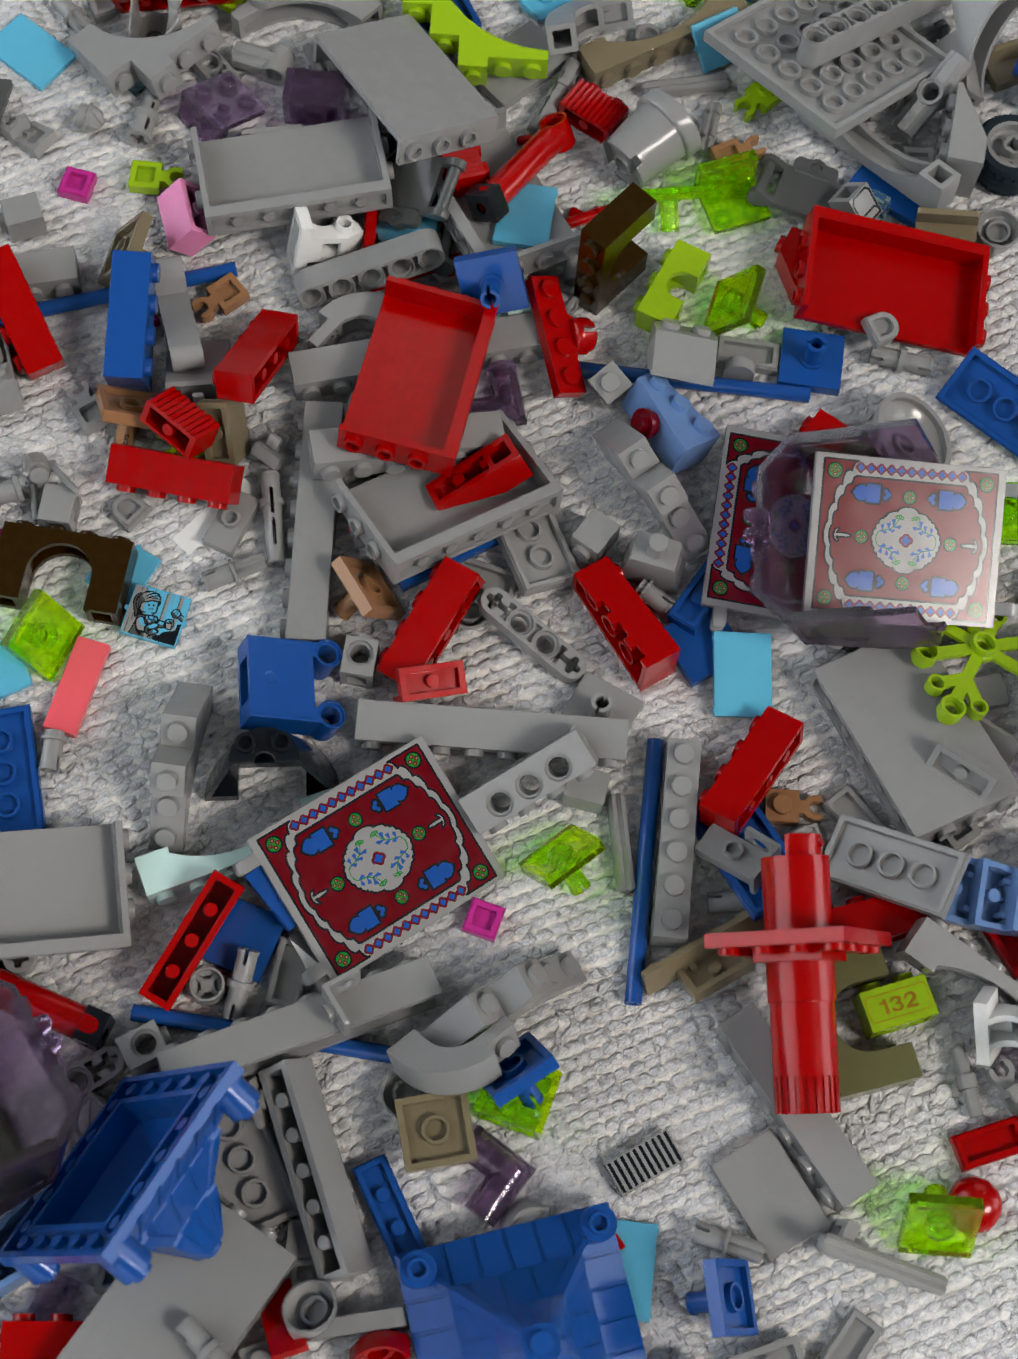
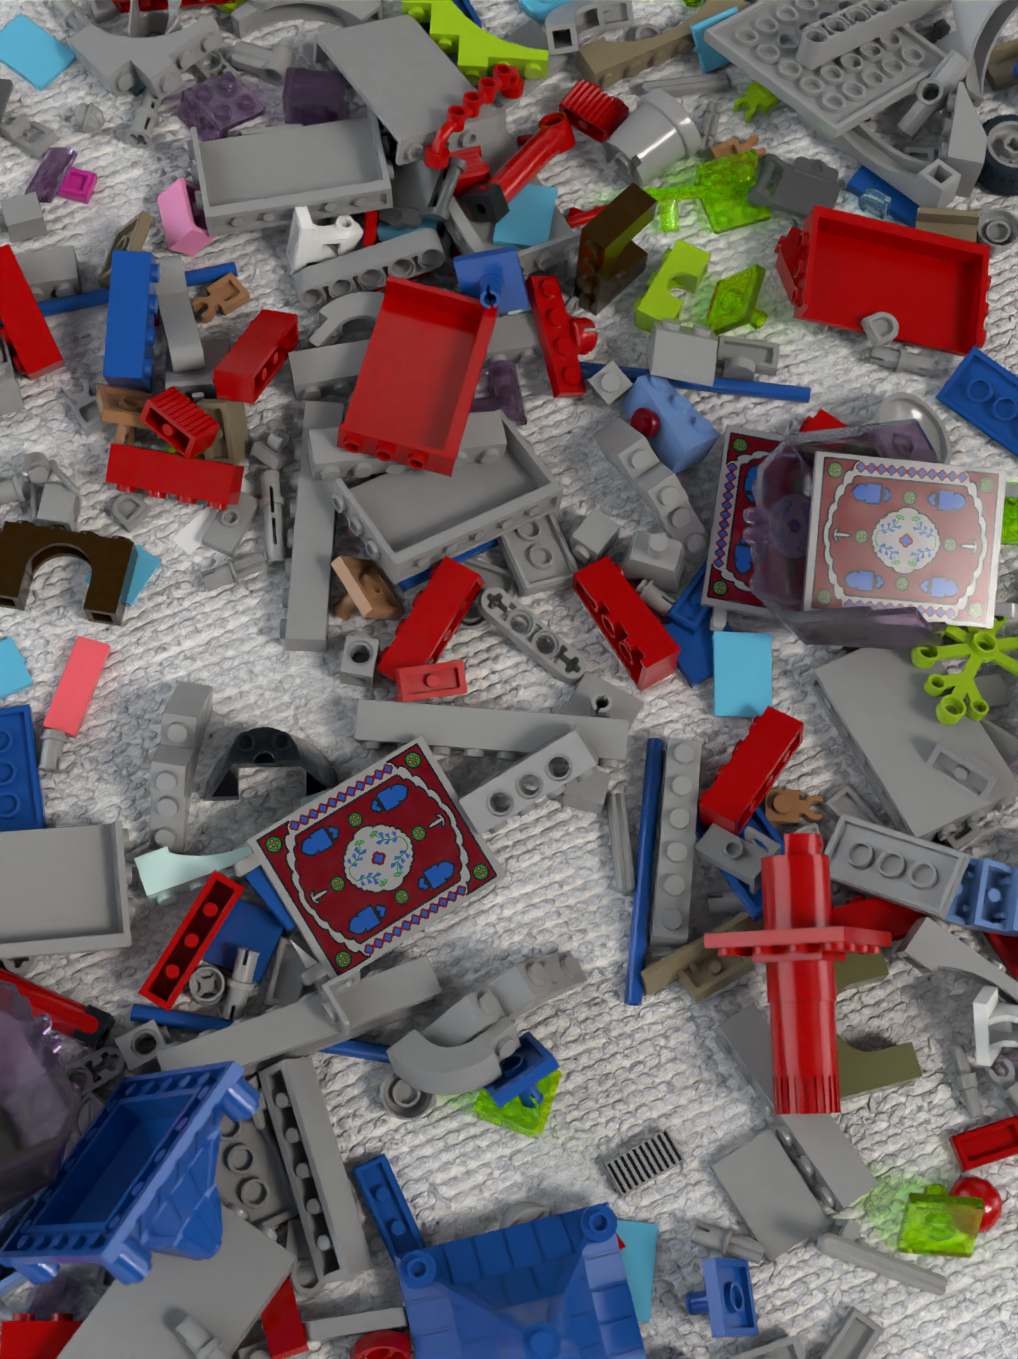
clear neon green tile [0,588,85,682] -> none
piece [119,583,192,650] -> none
lime plate [128,160,185,195] -> none
blue piece [237,635,346,741] -> none
light grey hat [282,1280,338,1340] -> none
dark tan tile [394,1093,478,1174] -> none
red slope [425,433,533,511] -> none
dark pink tile [461,897,506,943] -> none
clear purple brick [464,1125,536,1229] -> none
clear neon green tile [518,824,606,896] -> none
light grey pin [527,57,583,135] -> none
blue tile [776,327,845,396] -> none
light grey brick [828,182,882,219] -> none
lime brick [852,972,939,1040] -> none
none -> clear purple tile [24,147,78,203]
none -> red bar [423,64,525,170]

